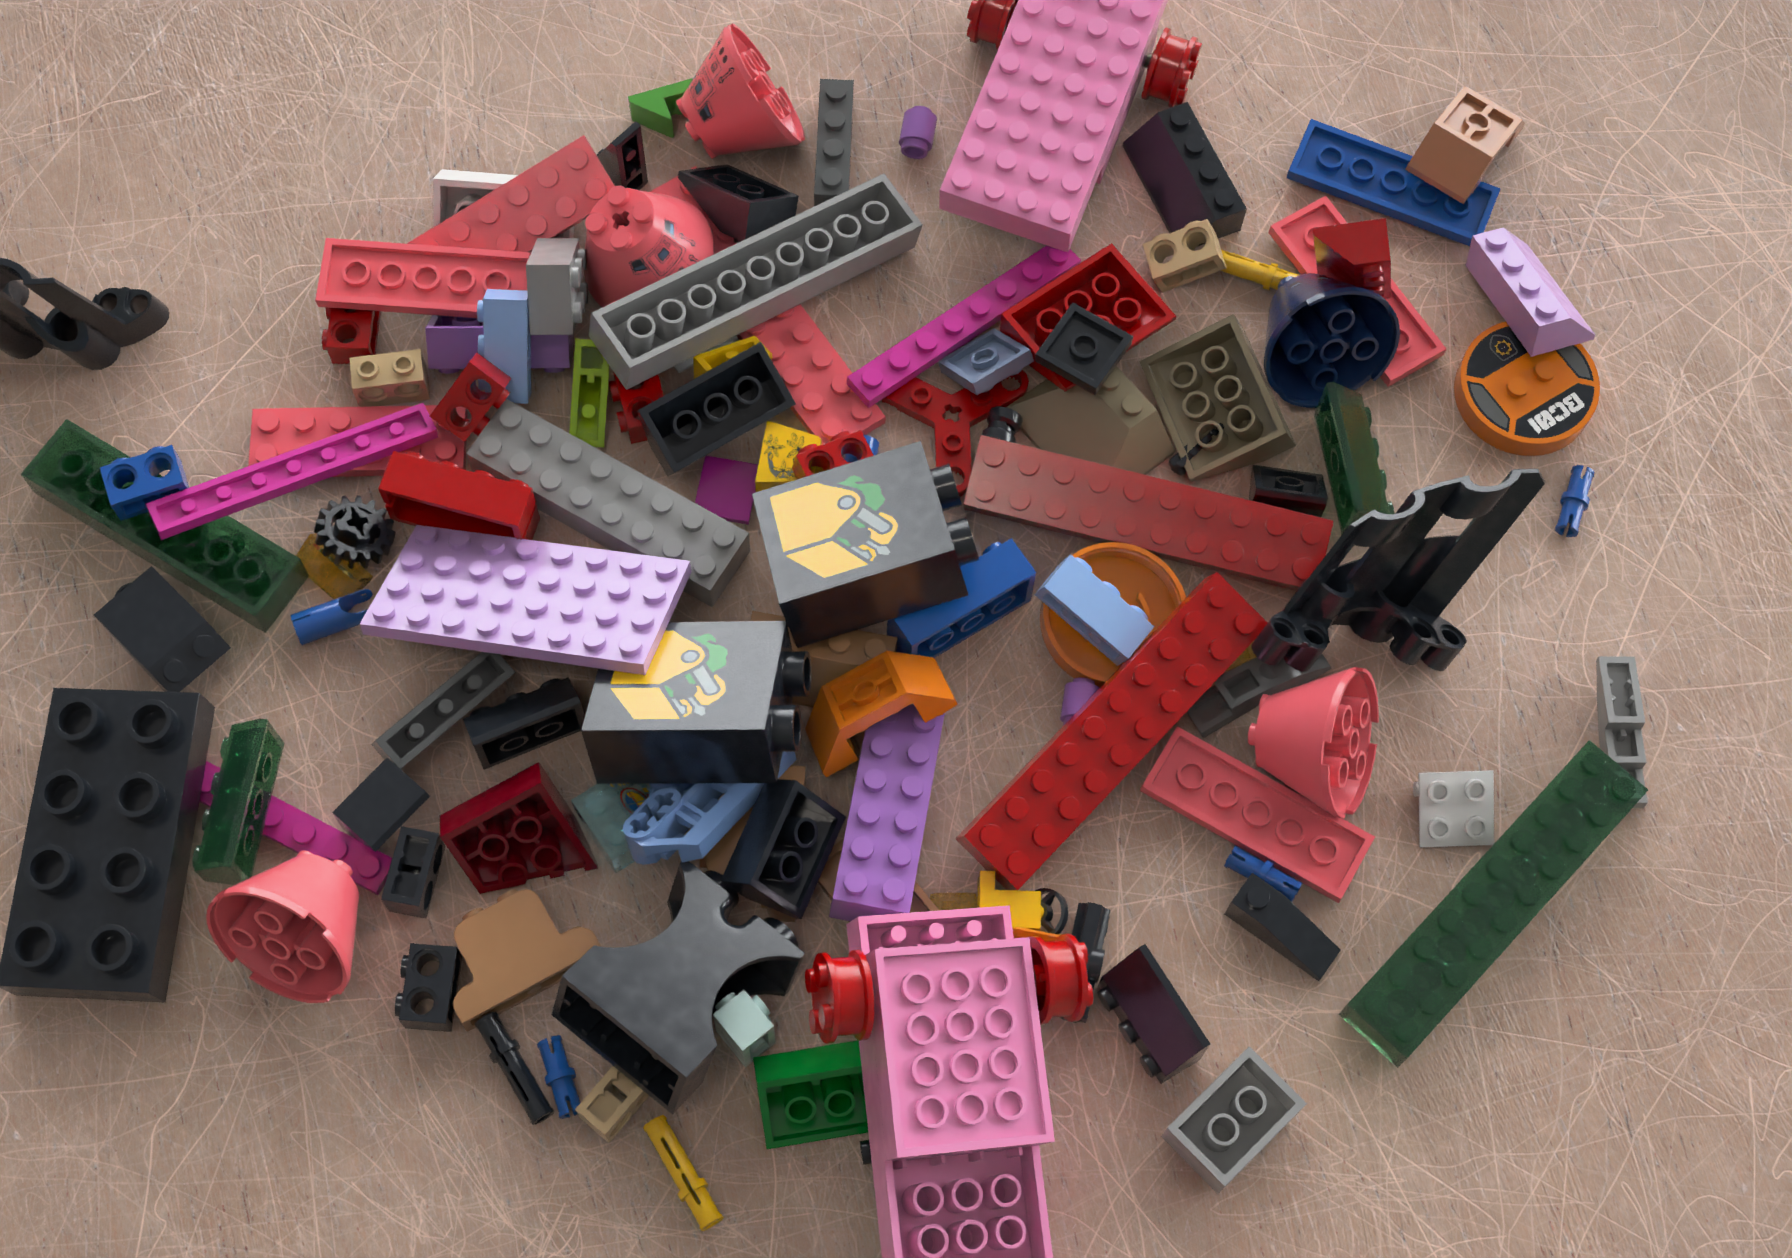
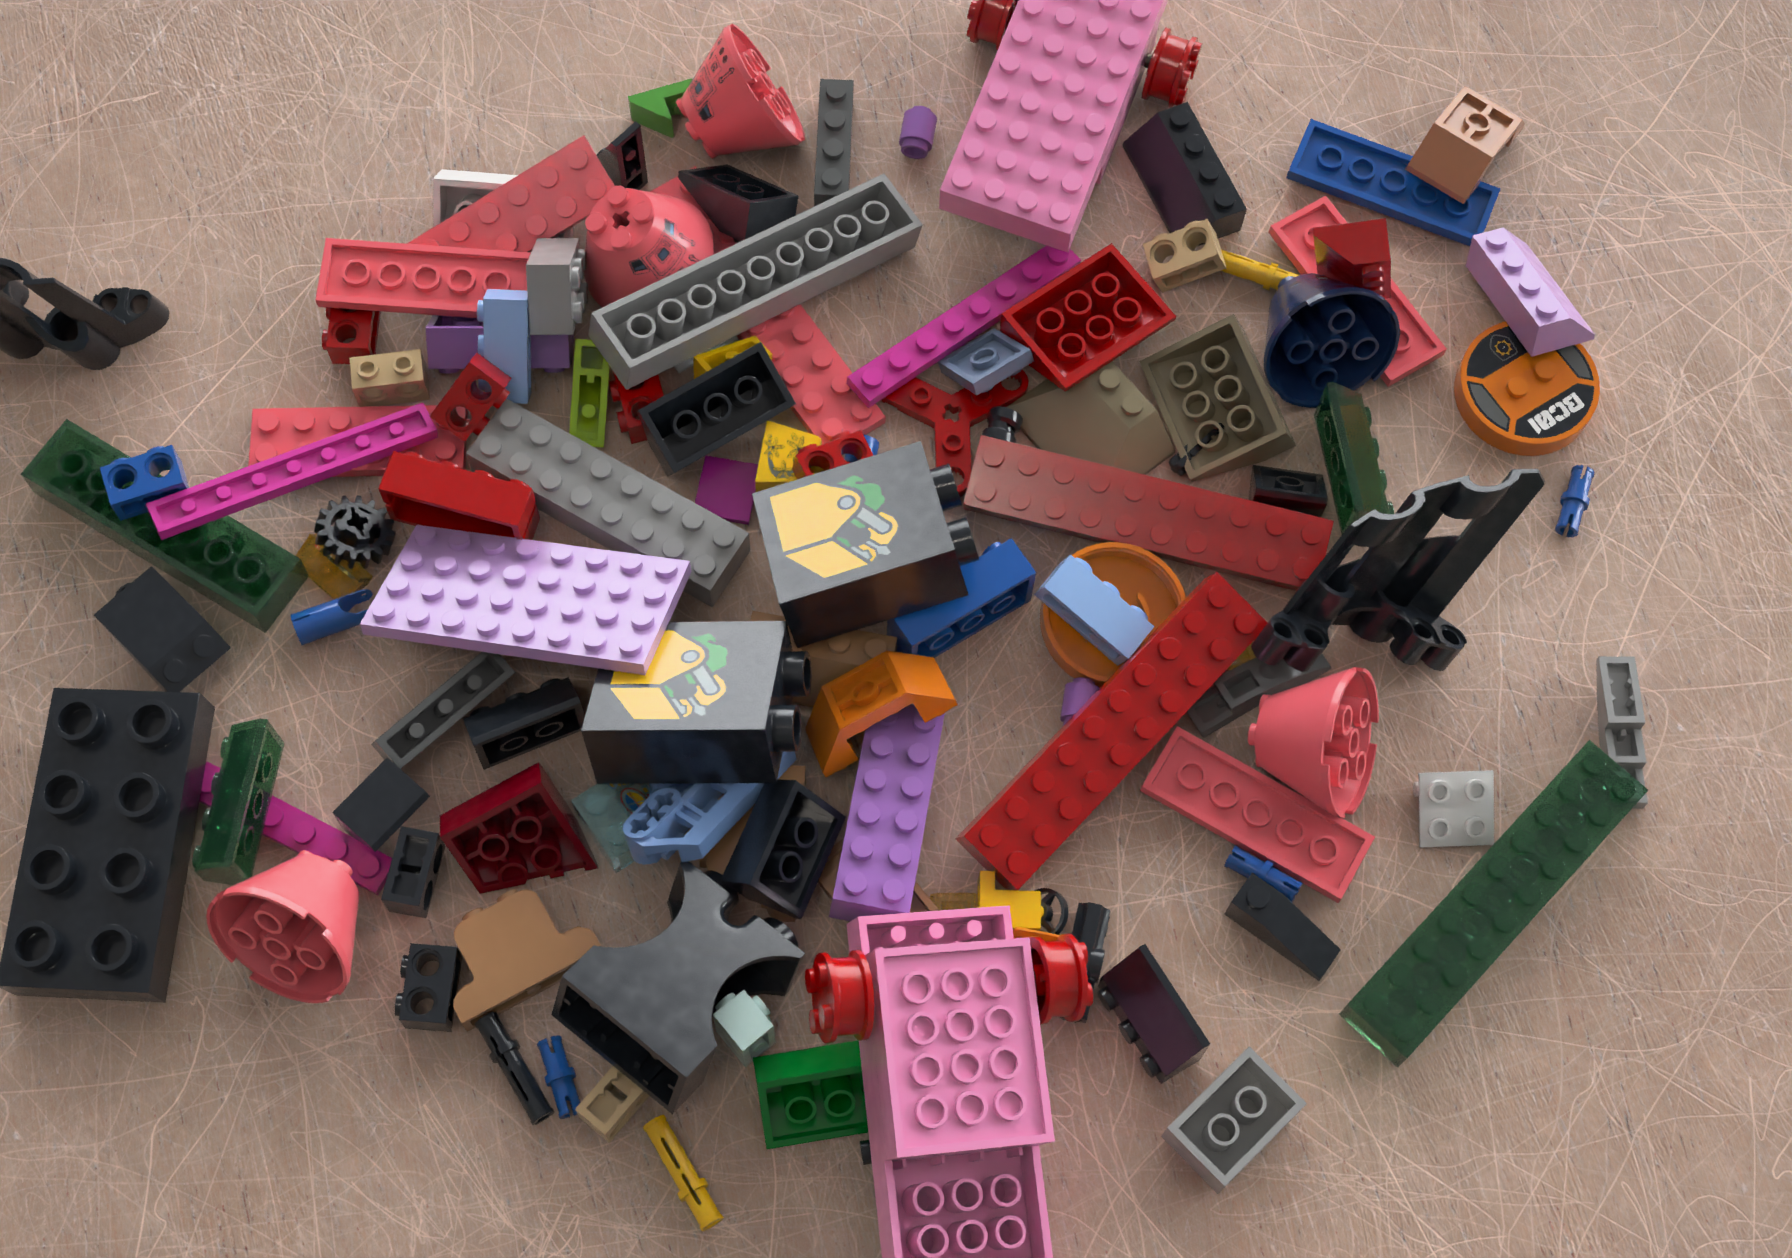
black plate [1035,303,1133,395] -> none

